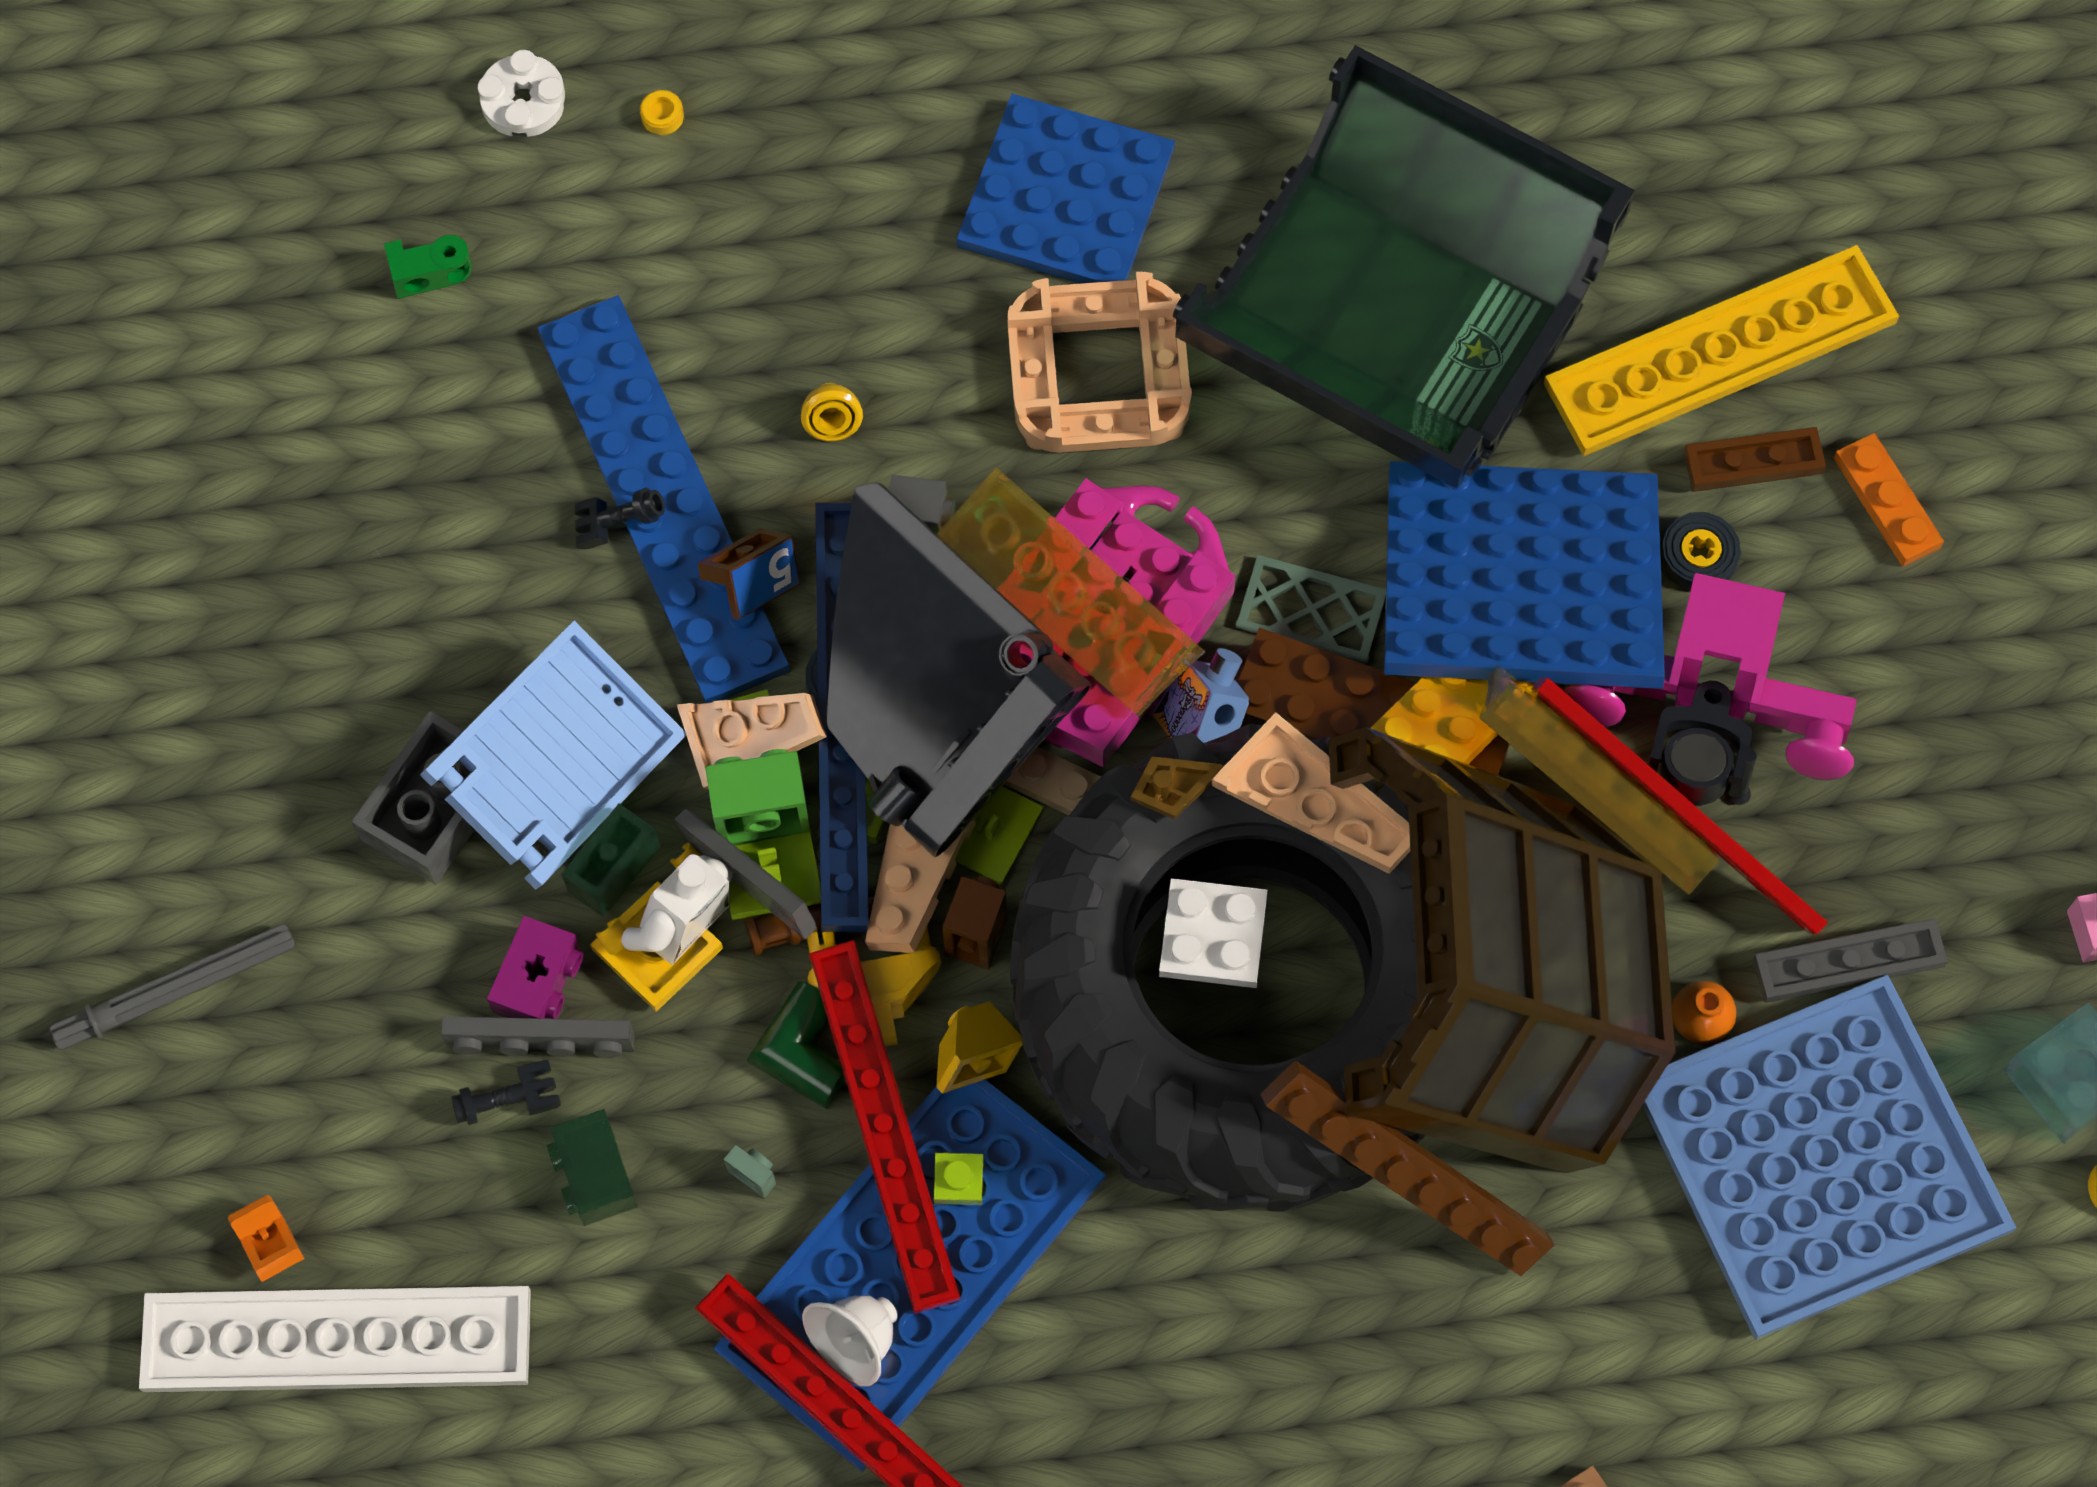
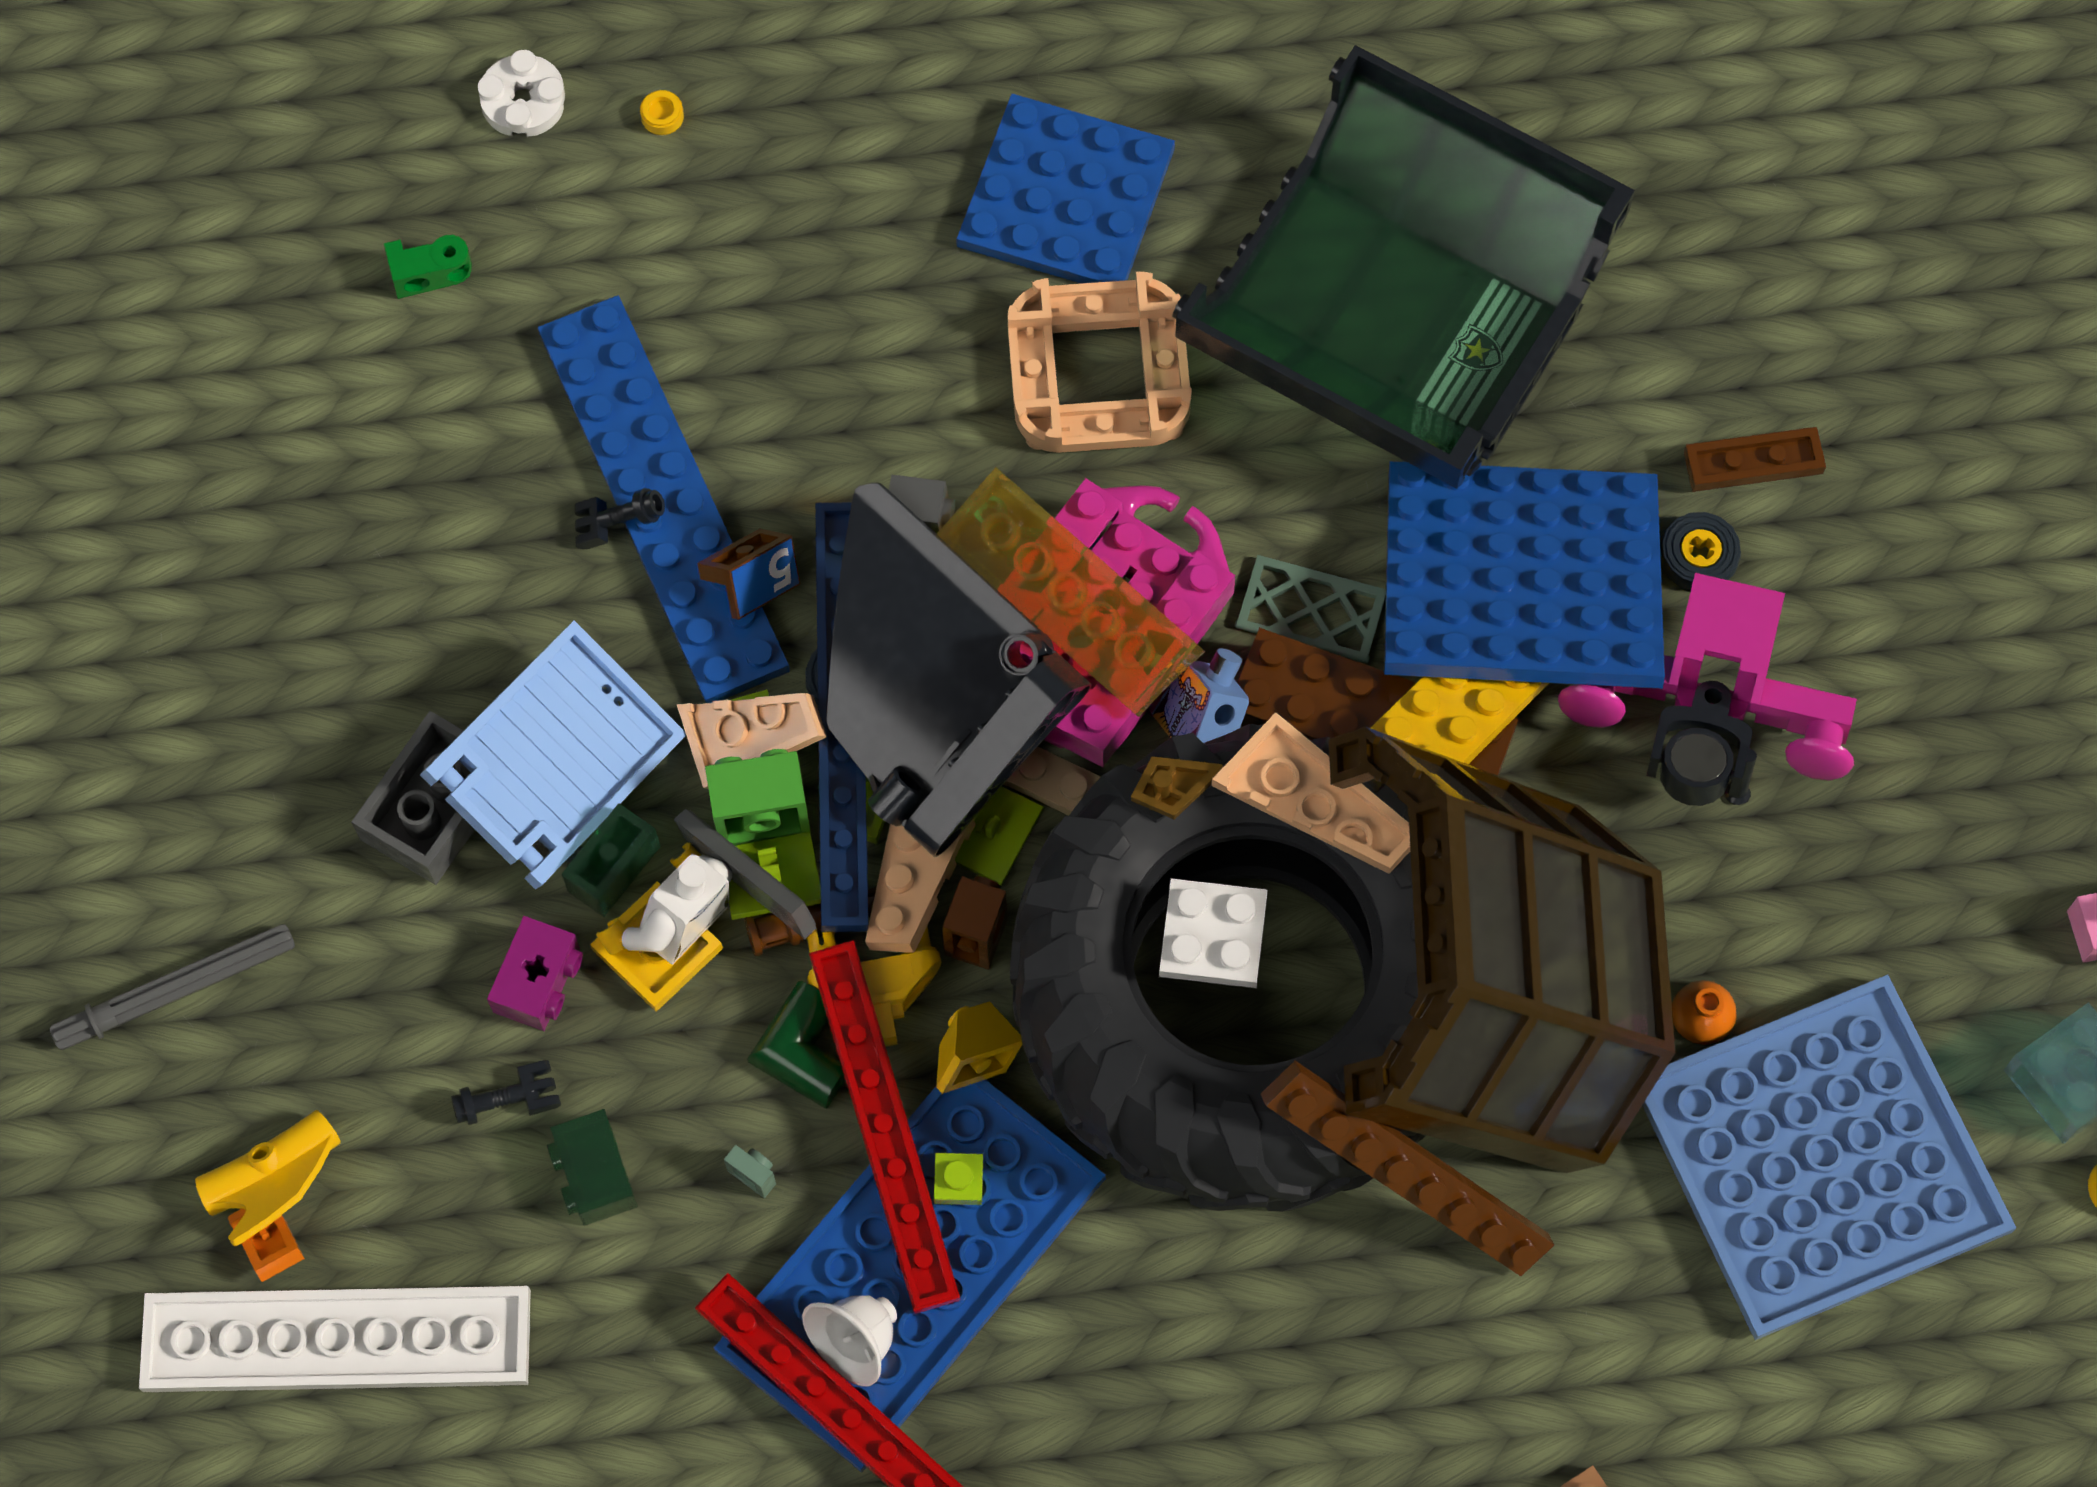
dark grey plate [441,1016,635,1058] -> none
yellow brick [801,383,863,442] -> none
clear yellow arch [1479,664,1720,895] -> none
red tile [1531,677,1828,935] -> none
yellow plate [1543,245,1899,457] -> none
dark grey plate [1752,918,1948,1003] -> none
orange plate [1833,433,1944,567] -> none
none -> yellow pin [195,1110,341,1246]

